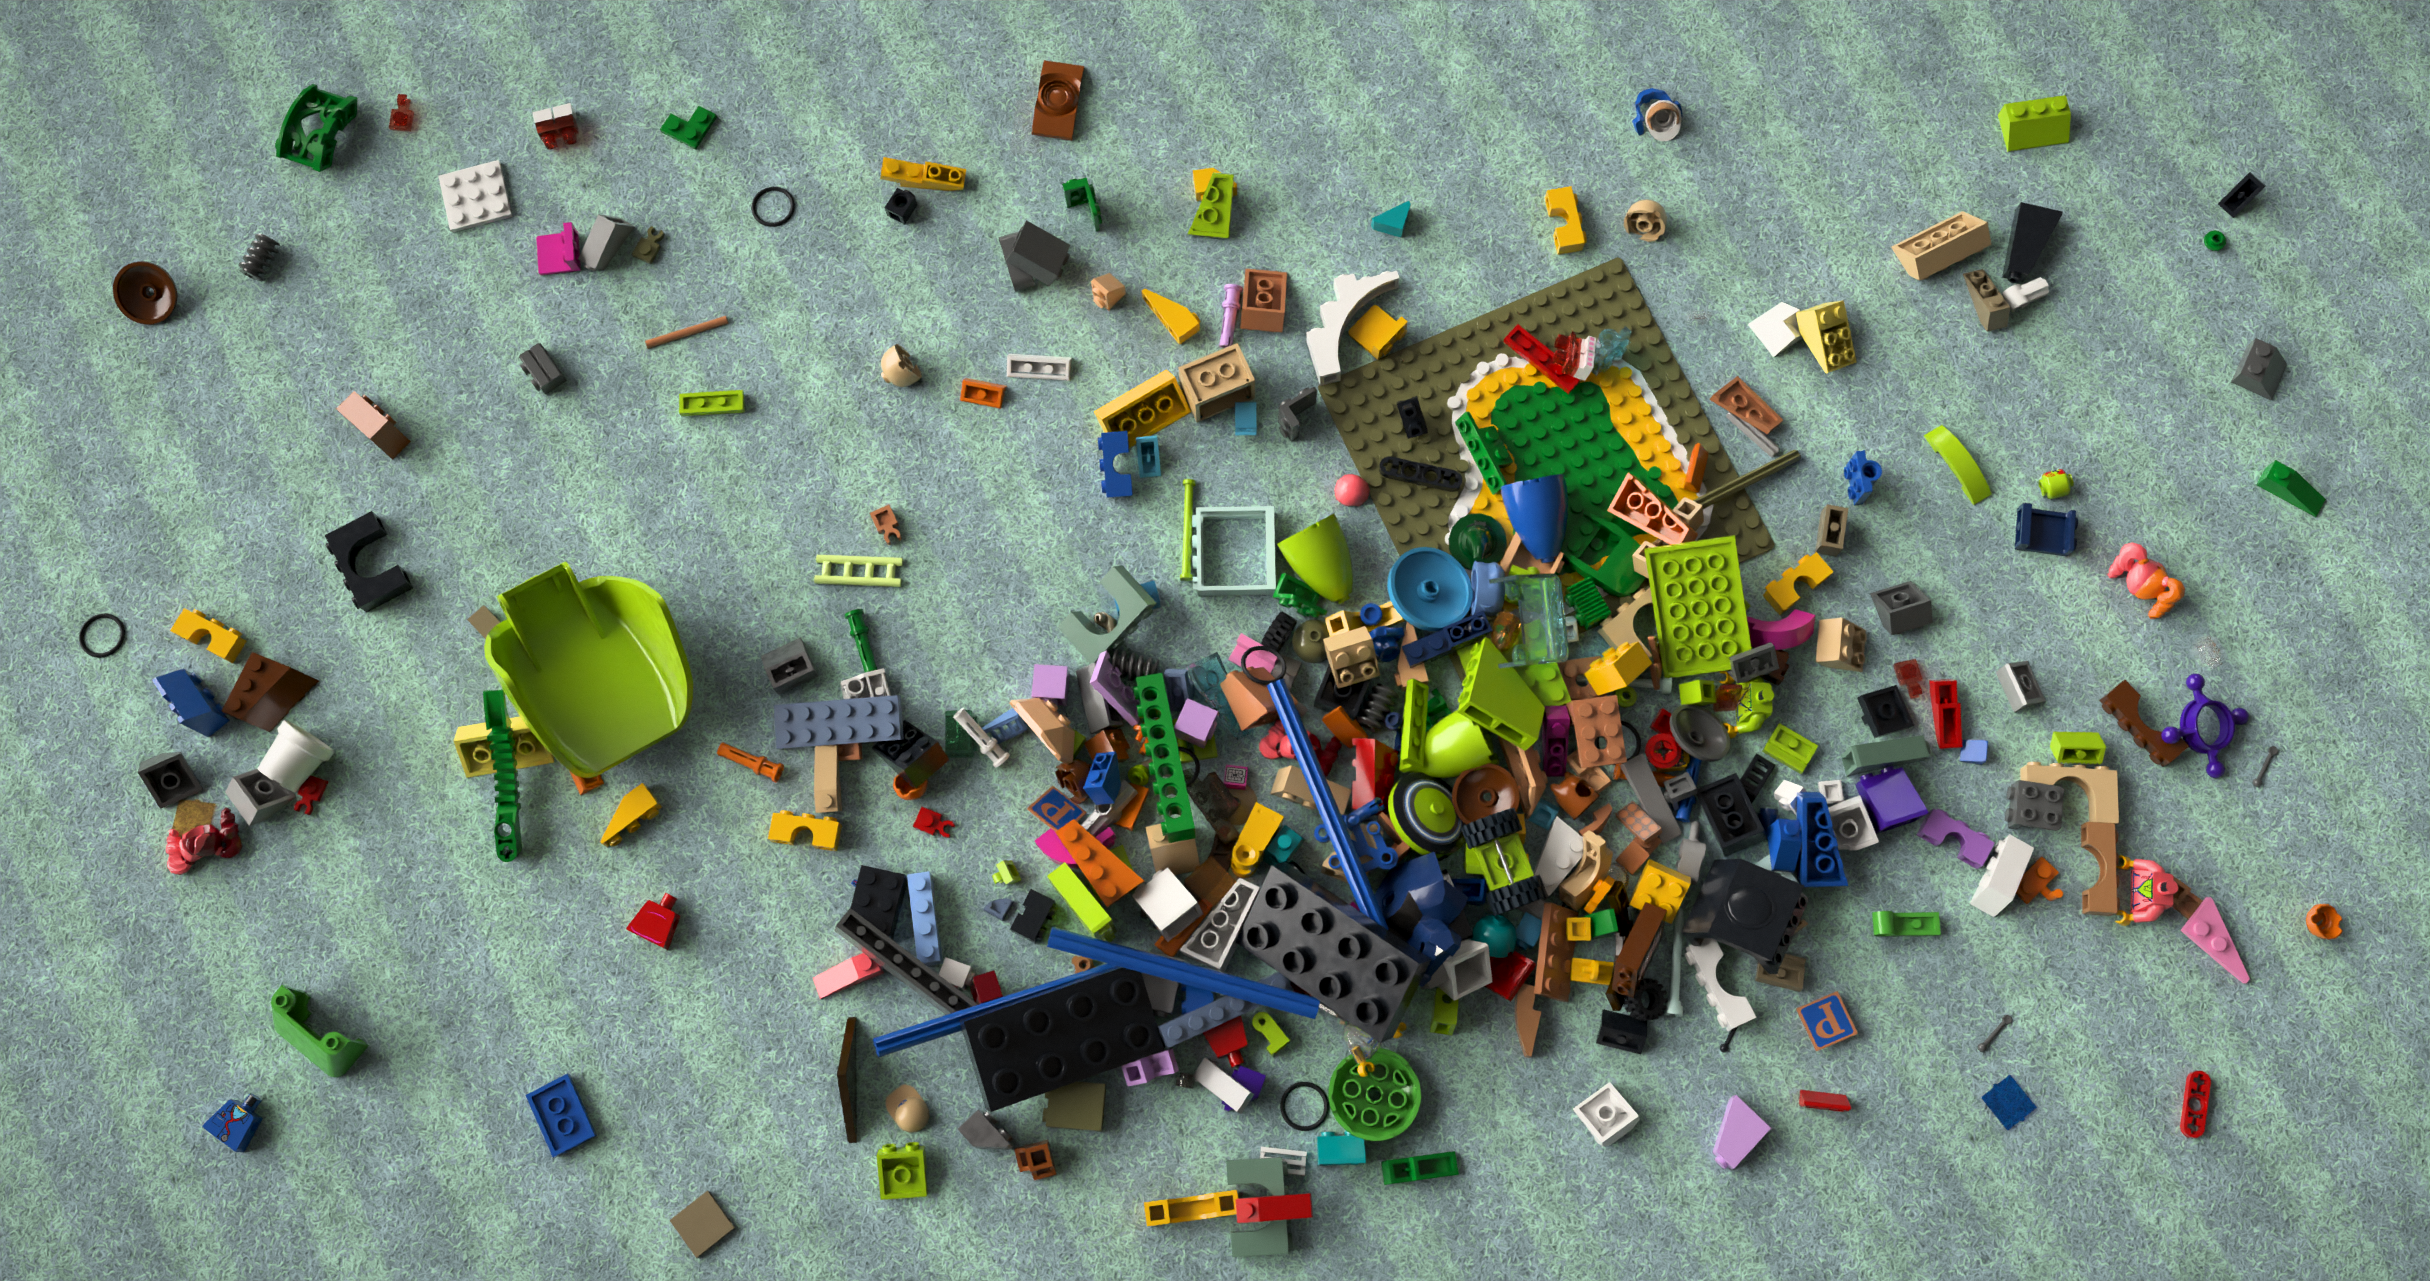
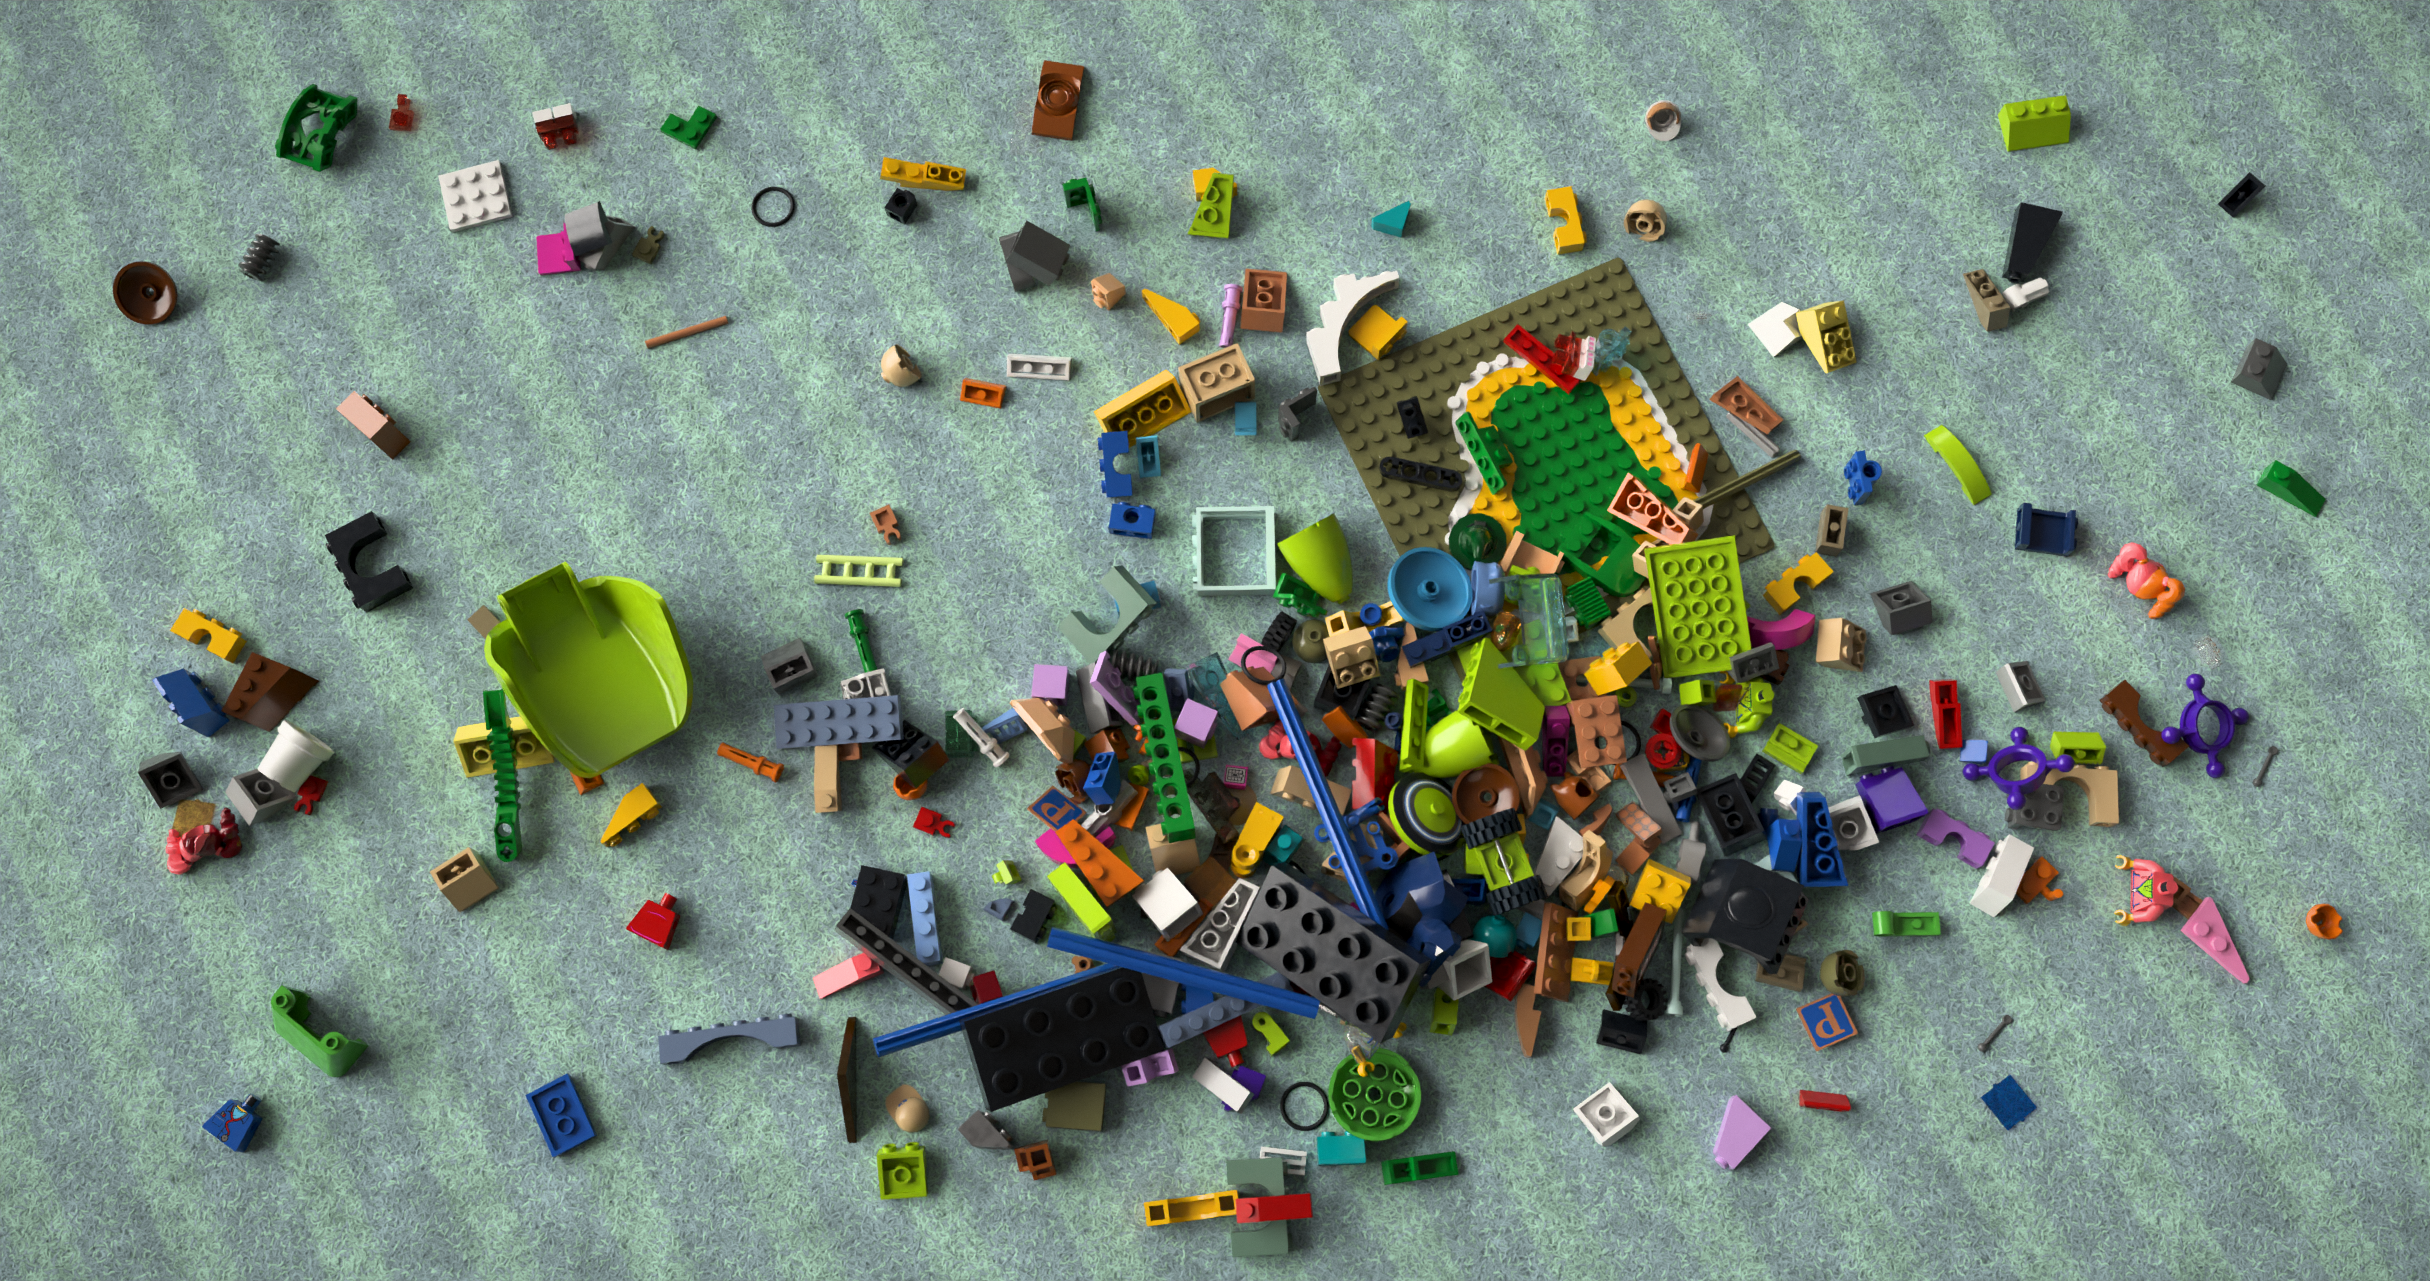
black tyre [79,613,125,658] -> none
dark grey brick [519,343,567,394] -> none
dark tan tile [670,1191,735,1258] -> none
lime plate [679,390,745,417] -> none
yellow arch [768,810,842,851] -> none
dark tan arm [1094,612,1117,633] -> none
clear smoke plate [1175,1072,1197,1089] -> none
lime bar [1180,479,1196,581] -> none
coral hair [1334,474,1370,507] -> none
blue cylinder [1501,474,1568,563] -> none
blue helmet [1632,88,1683,136] -> none
white tile [1818,780,1844,804] -> none
tan slope [1891,211,1992,281] -> none
clear red plate [1893,659,1923,699] -> none
lime head [2038,469,2074,500] -> none
medium nougat arch [2081,822,2120,916] -> none
red beam [2180,1071,2211,1138] -> none
green plate [2204,230,2226,251] -> none
none -> tan slope [430,847,499,913]
none -> slope [565,201,612,257]
none -> sand blue arch [658,1014,801,1065]
none -> blue brick [1108,502,1156,539]
none -> olive cylinder [1820,950,1865,996]
none -> dark purple piece [1962,727,2075,810]

